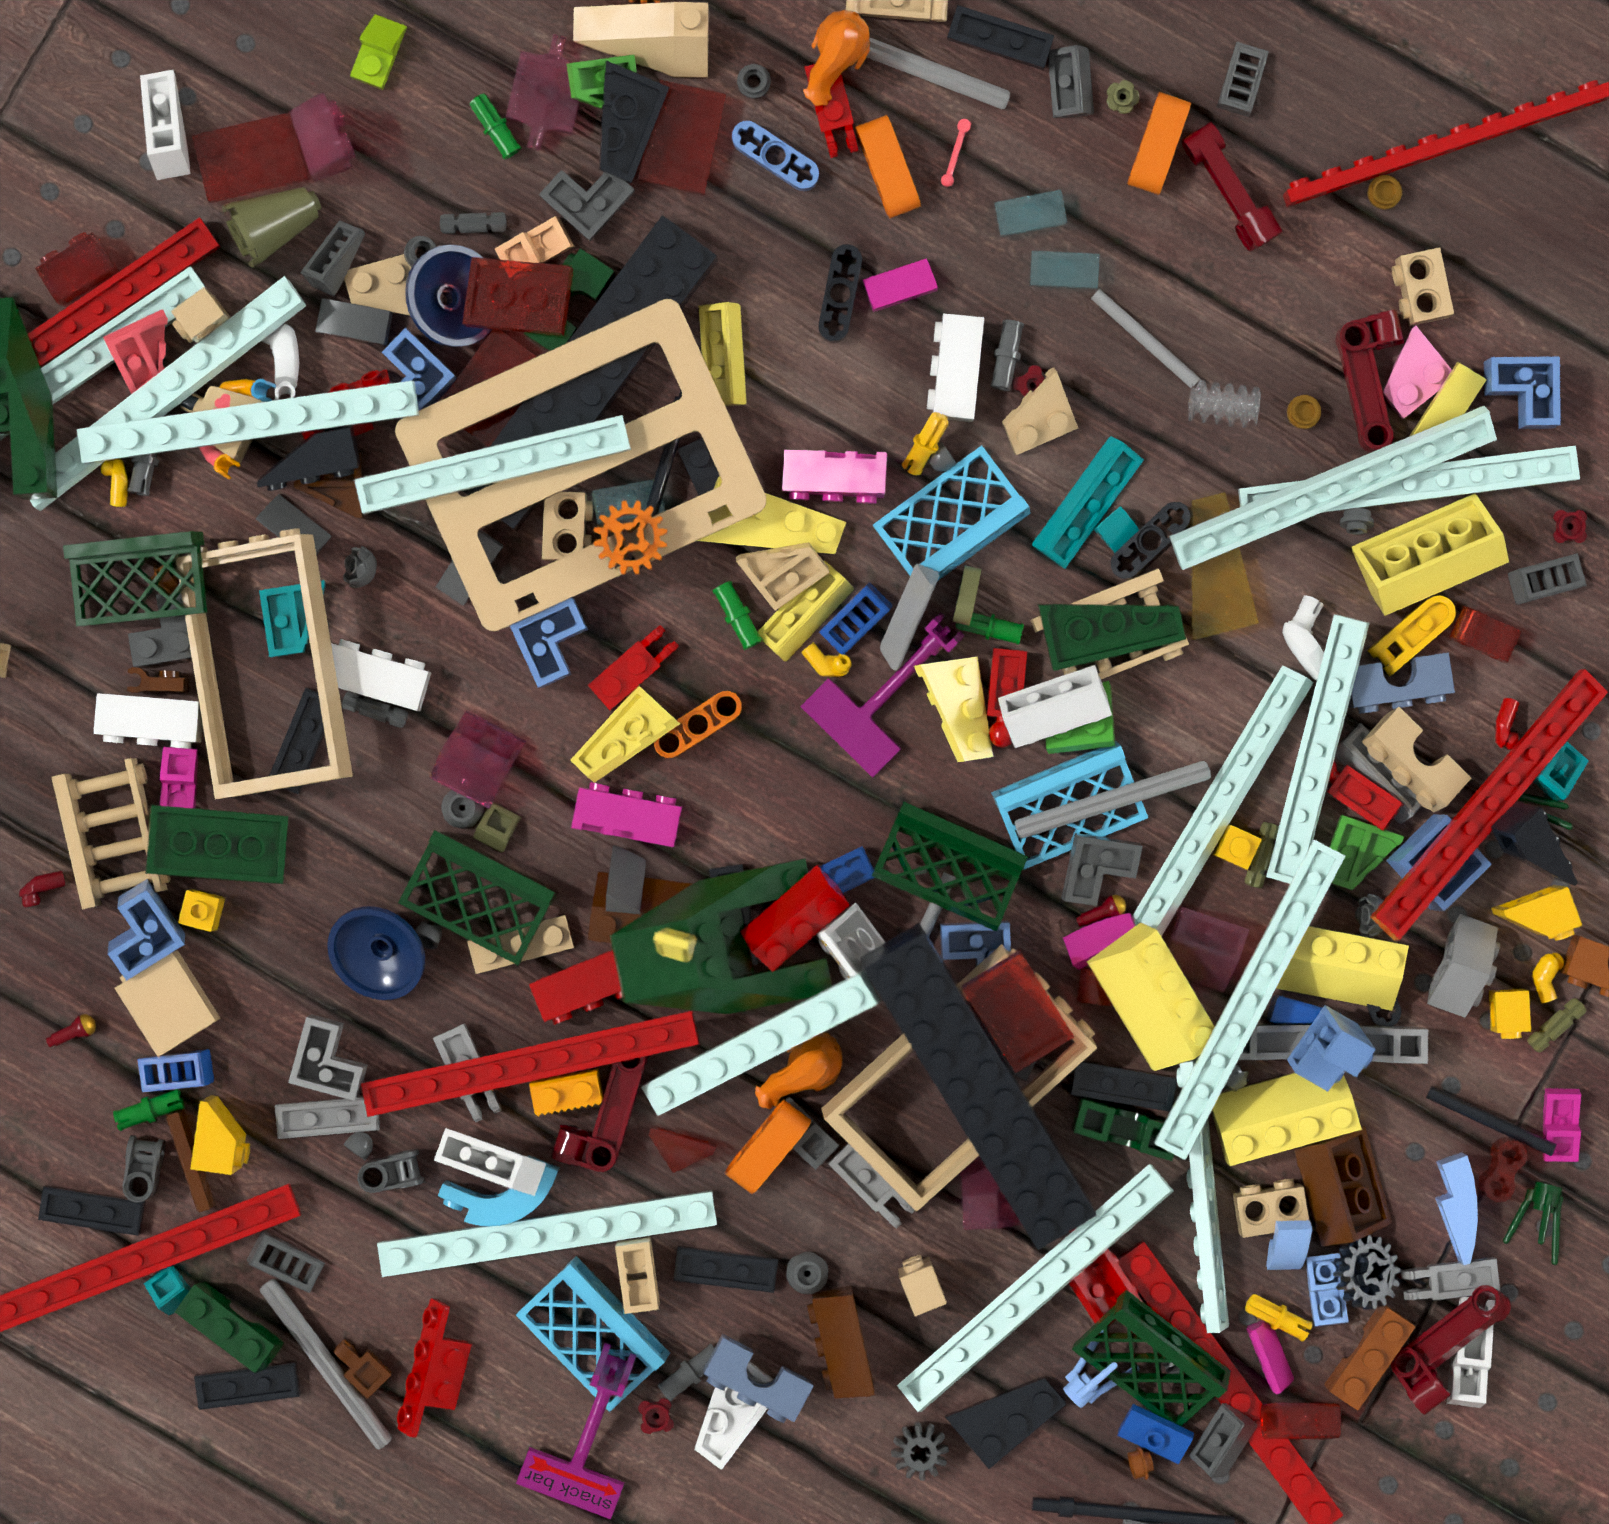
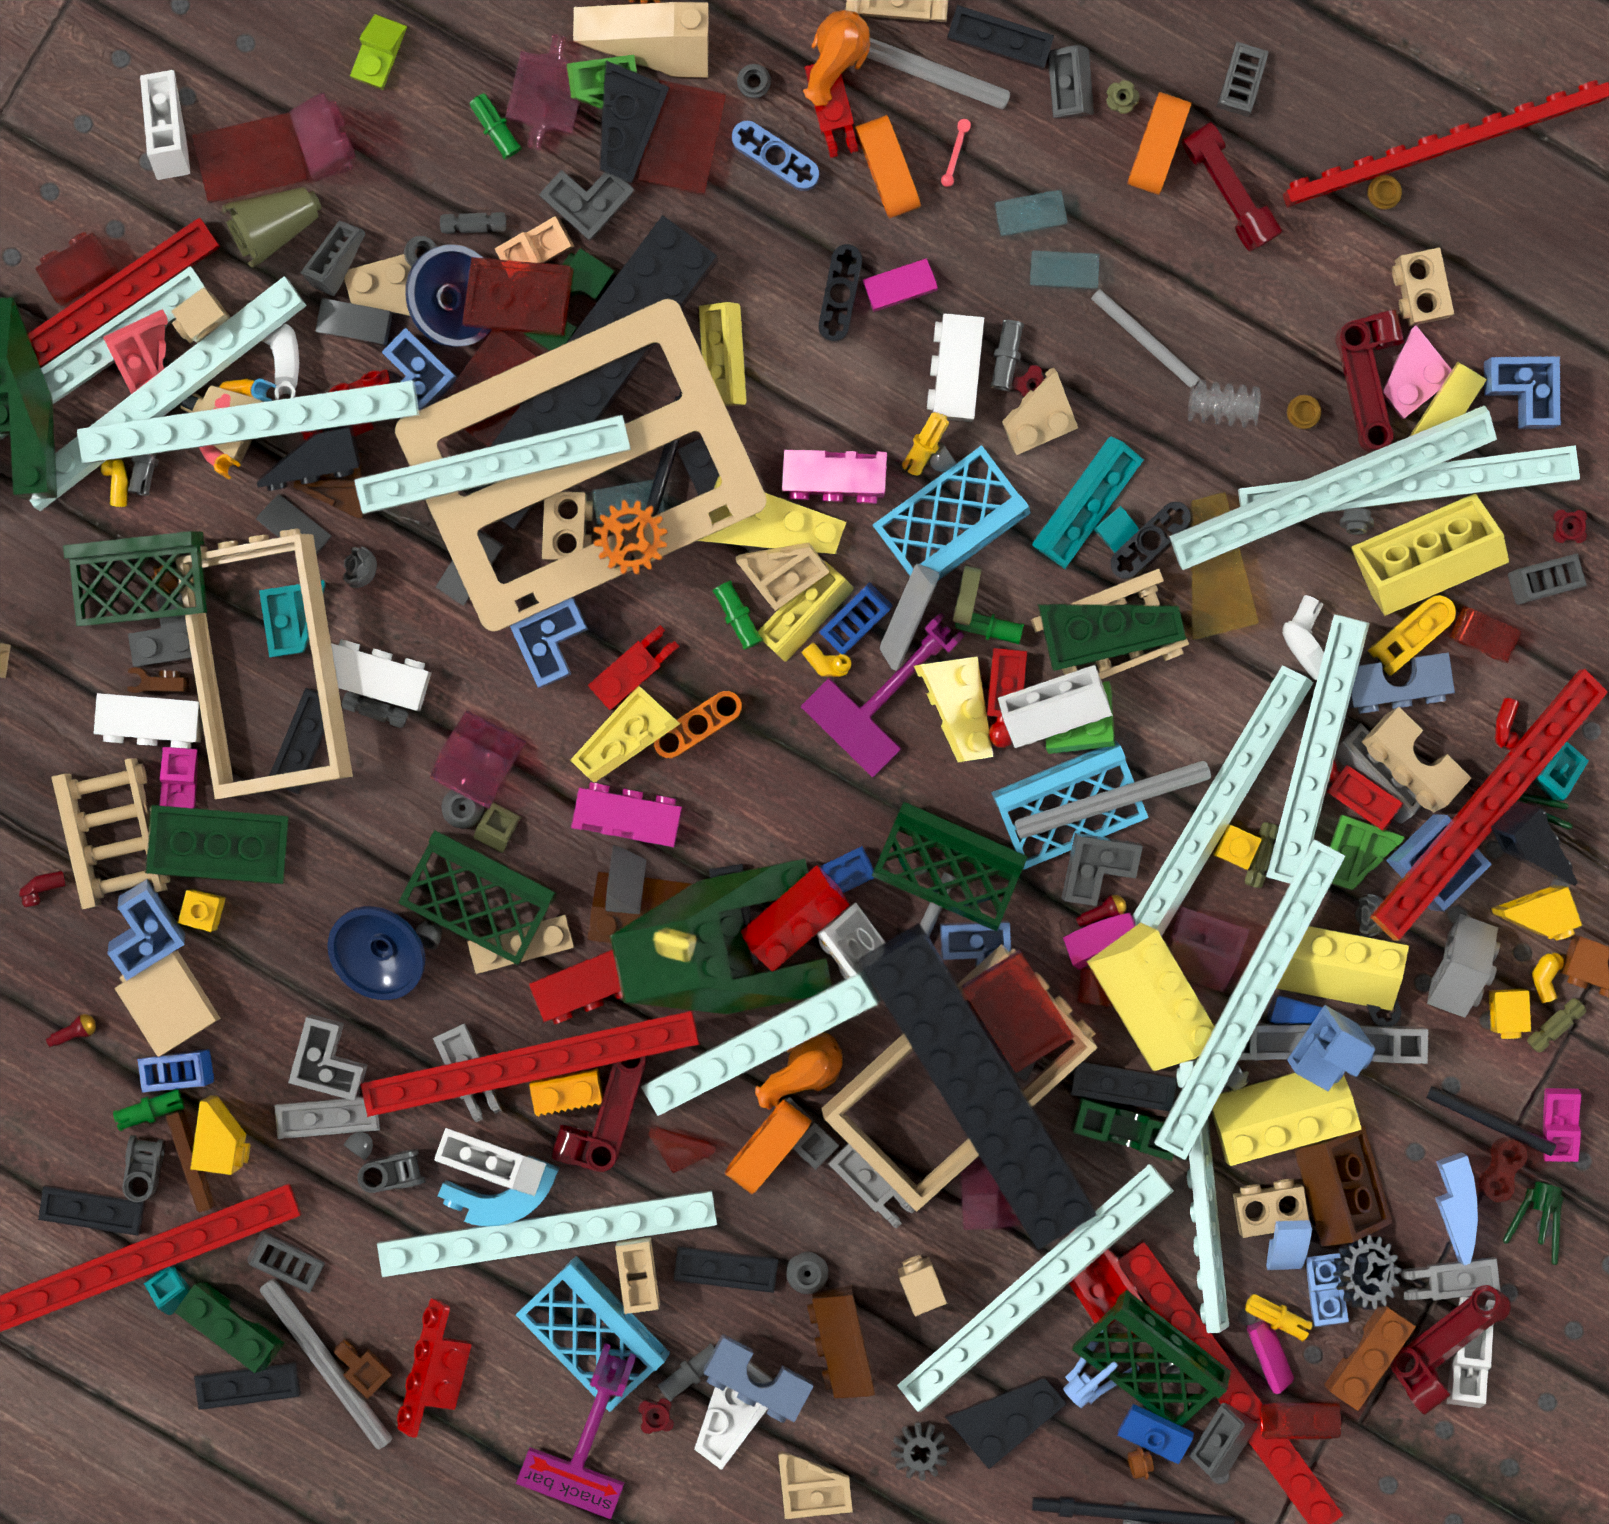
none -> tan wing [778,1451,853,1519]

